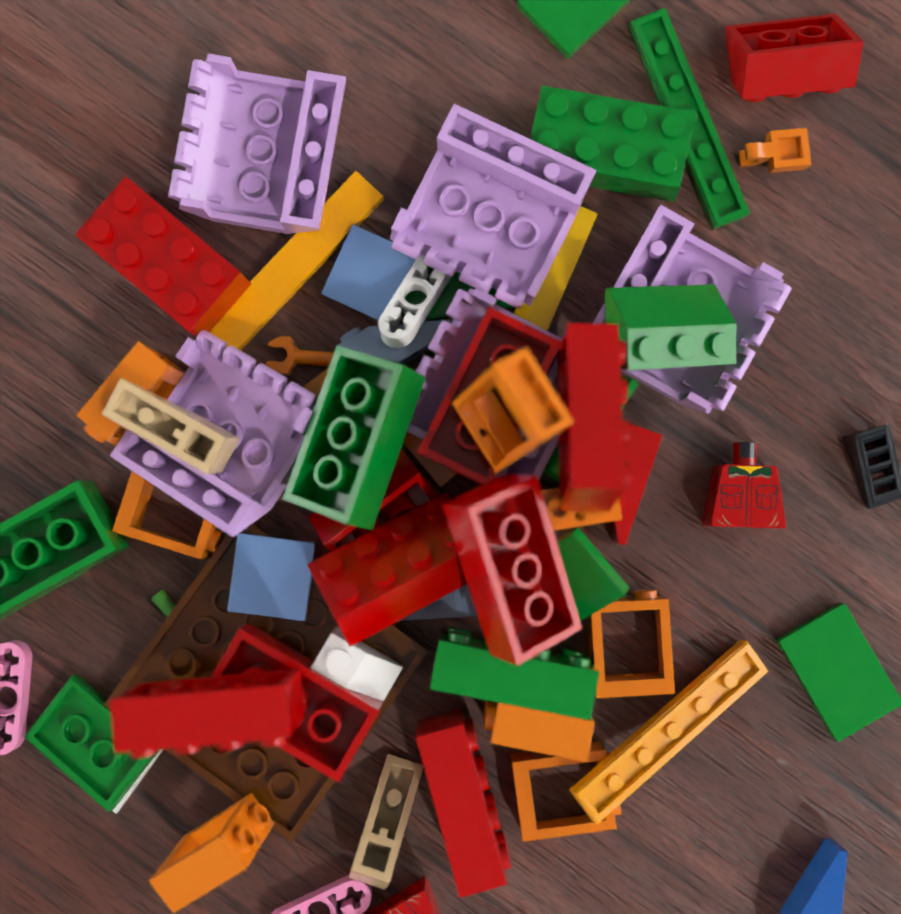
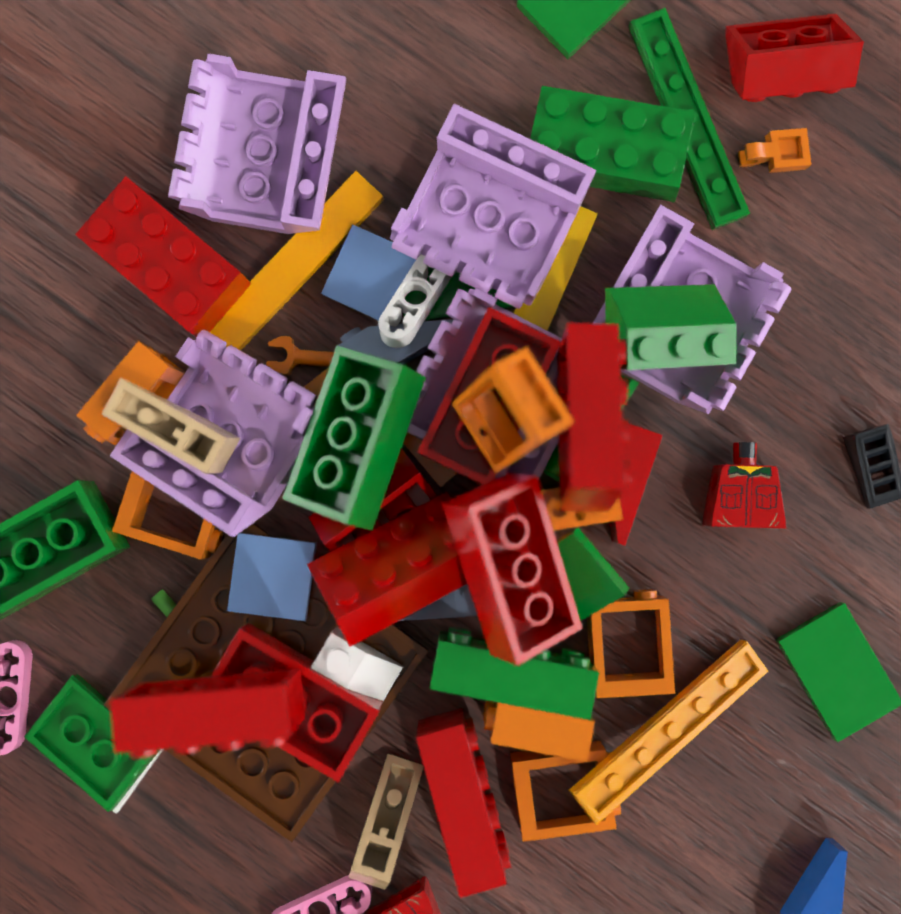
orange window [149,793,275,913] -> none

